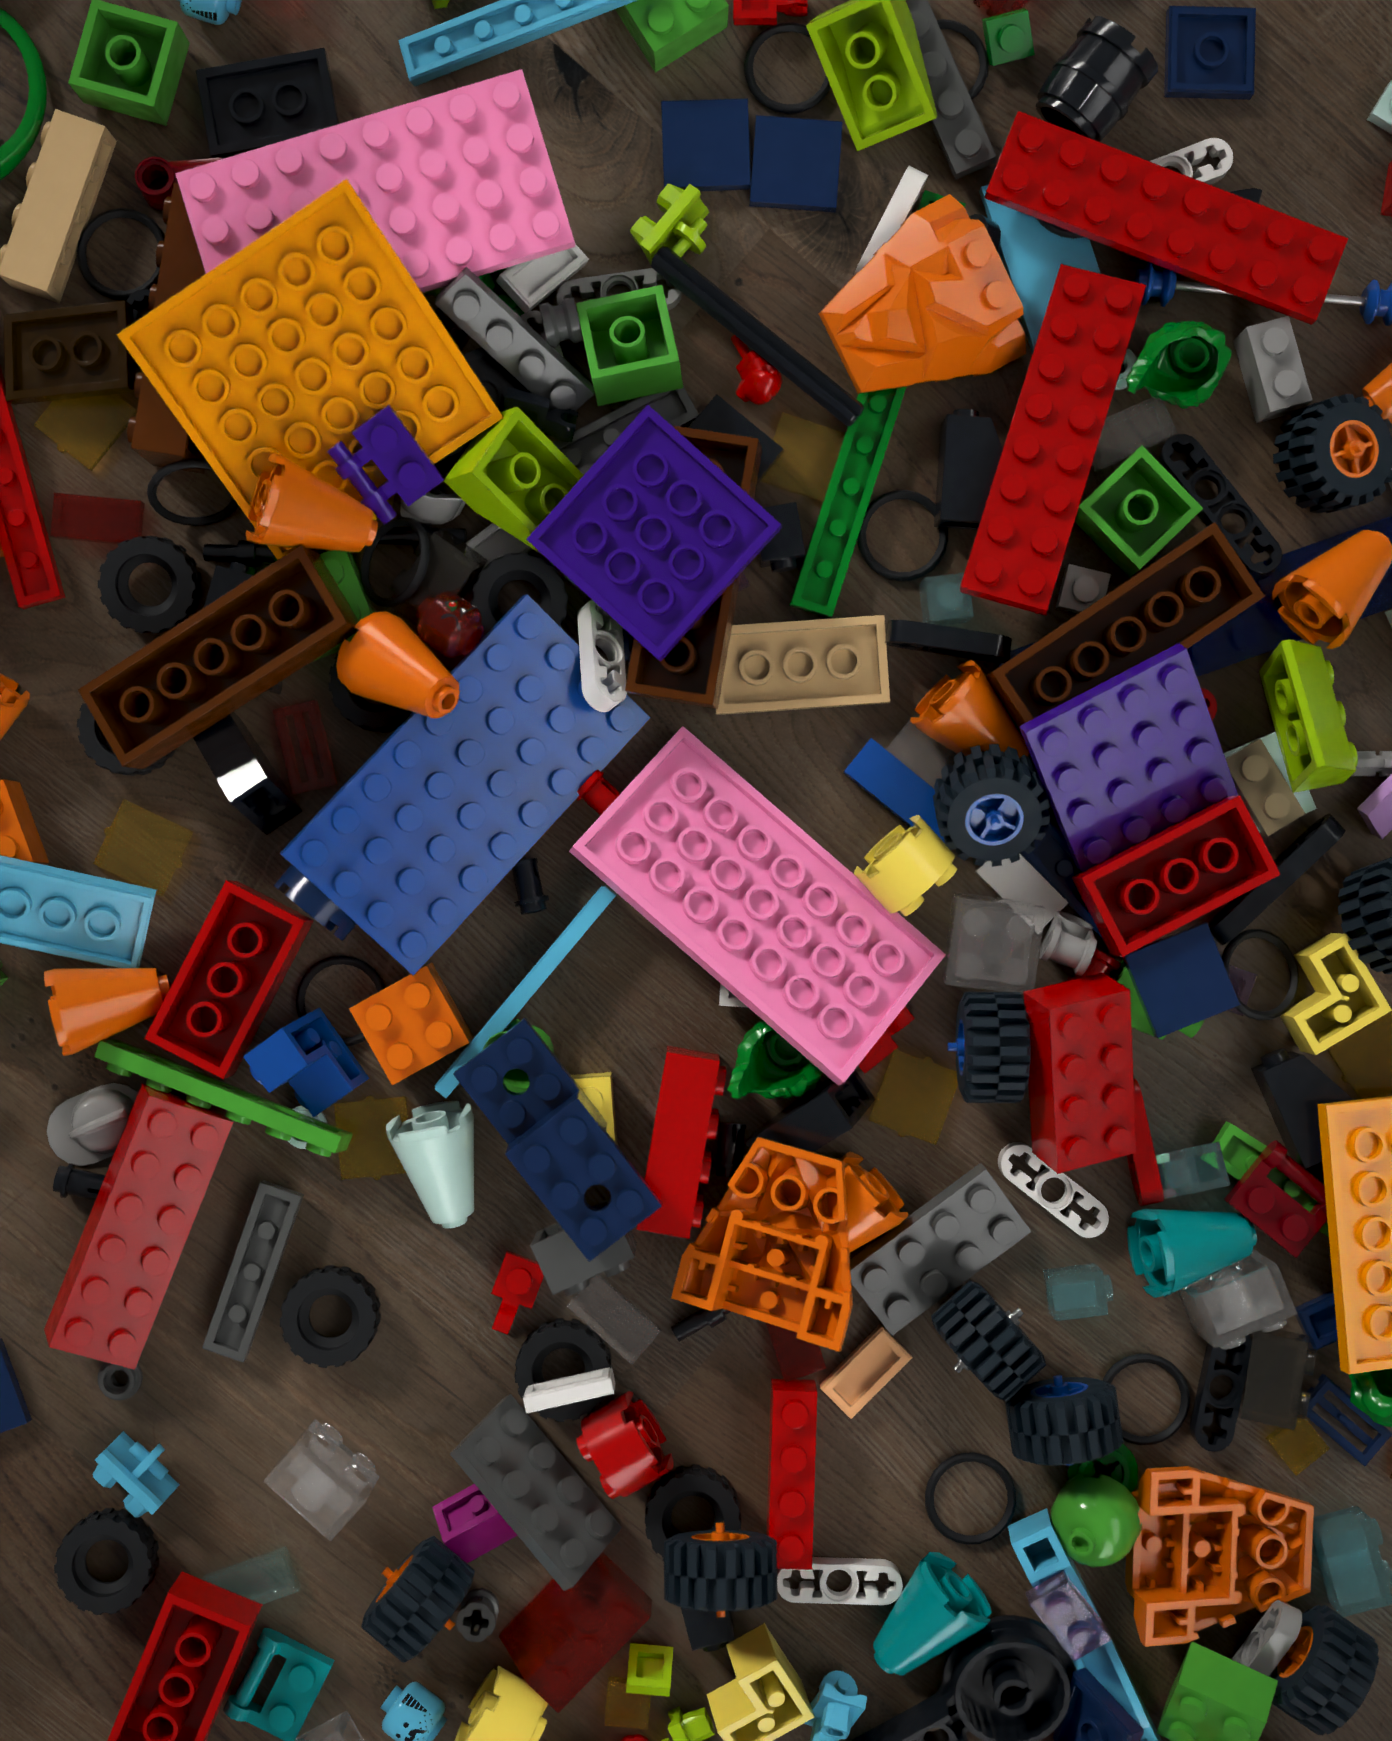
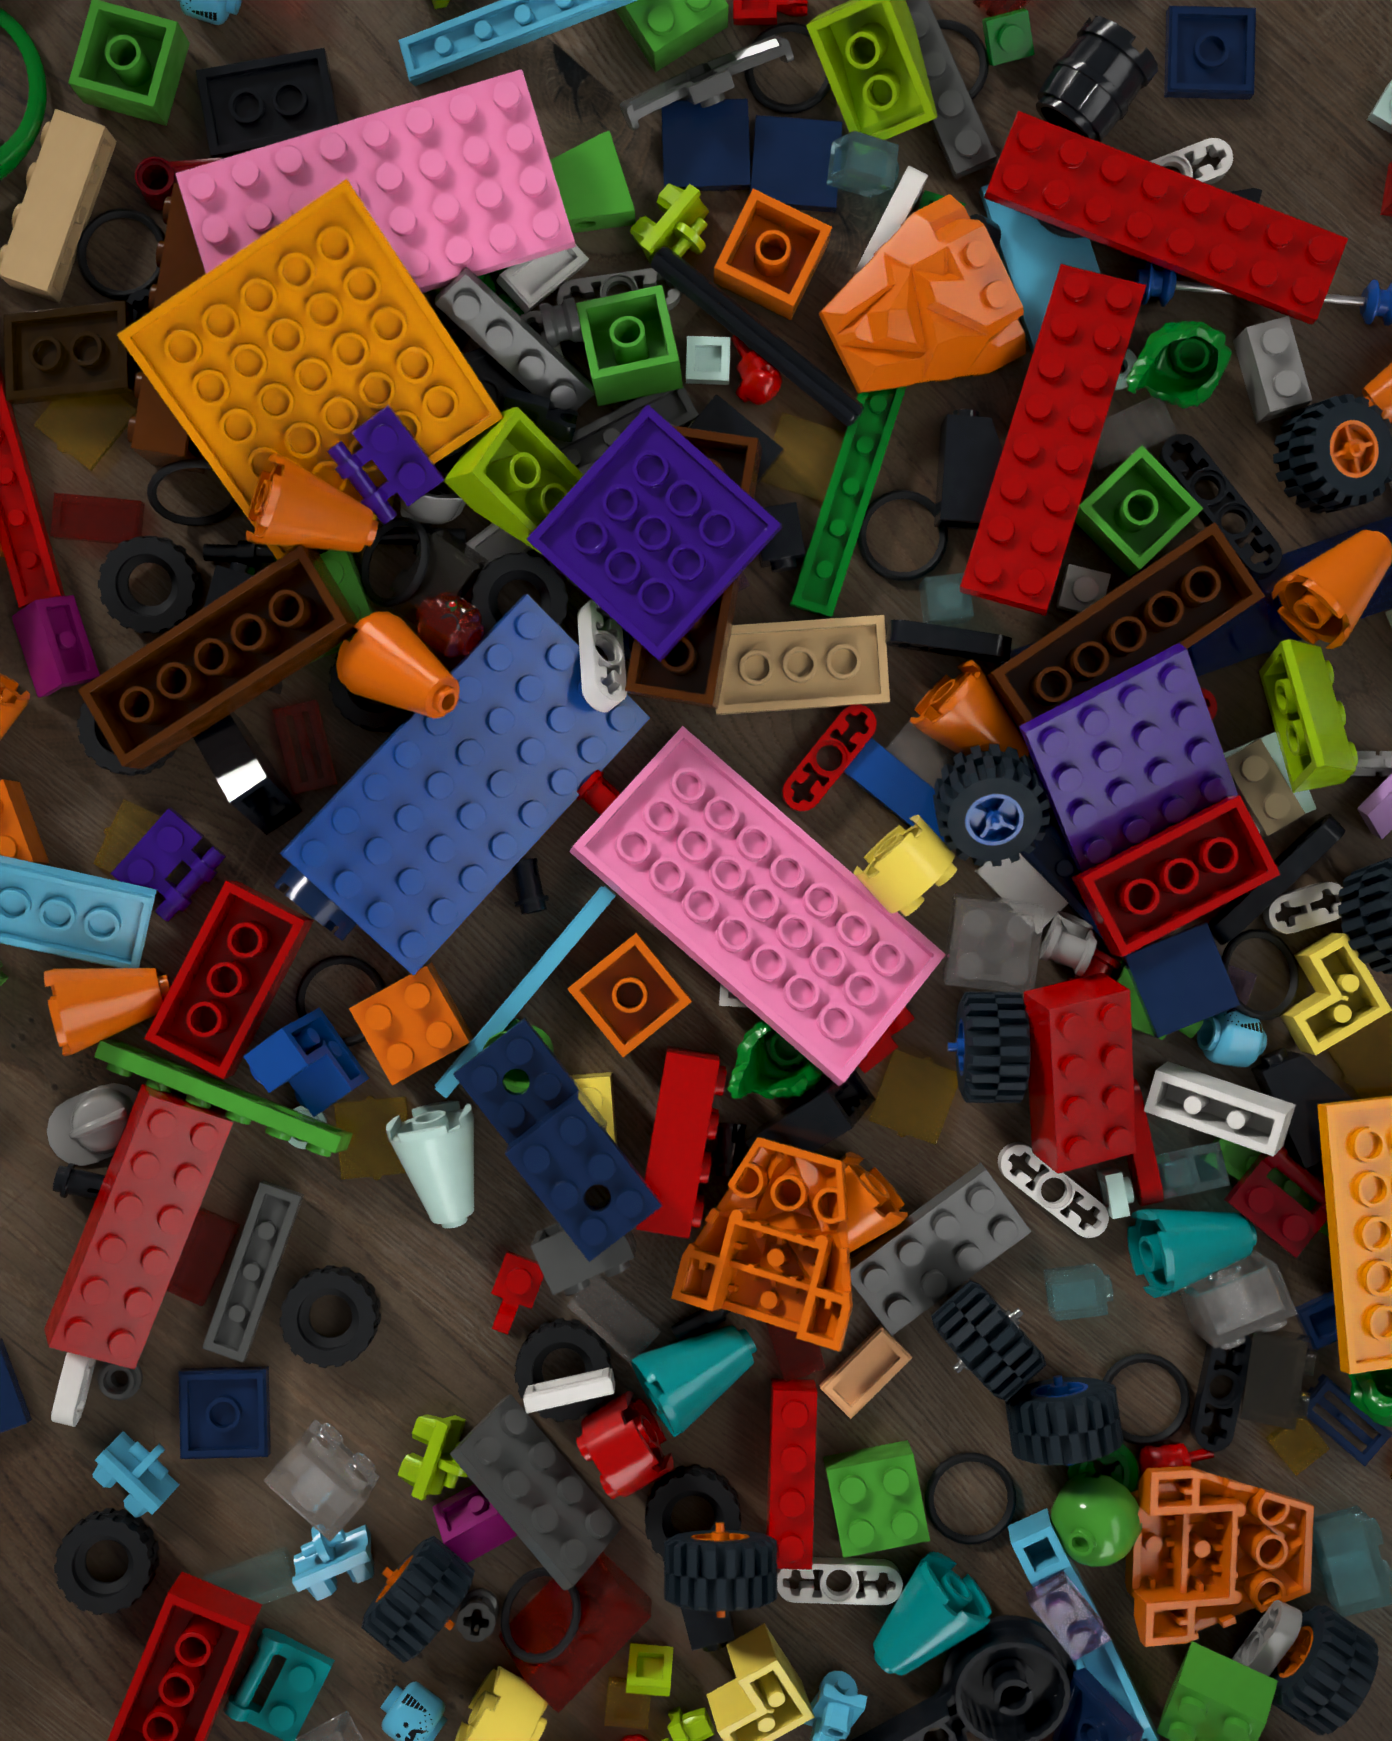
none -> magenta panel [12,595,100,698]
none -> white beam [51,1352,96,1427]
none -> dark purple plate [110,807,226,922]
none -> clear red tile [167,1207,240,1306]
none -> dark blue tile [179,1366,271,1459]
none -> medium azure hips [292,1523,374,1601]
none -> lime hips [398,1414,468,1501]
none -> black tyre [500,1567,581,1664]
none -> bright green torso [550,131,636,233]
none -> orange brick [567,932,692,1057]
none -> dark grey plate [620,35,794,131]
none -> teal cone [631,1325,757,1437]
none -> light aqua plate [686,336,731,385]
none -> orange brick [713,188,832,320]
none -> red beam [782,704,877,812]
none -> bright green brick [823,1440,930,1558]
none -> clear light blue brick [827,131,899,198]
none -> light aqua plate [1097,1167,1134,1219]
none -> red piece [1138,1443,1214,1476]
none -> white brick [1144,1062,1295,1157]
none -> medium azure head [1197,1009,1267,1068]
none -> white beam [1263,882,1343,934]

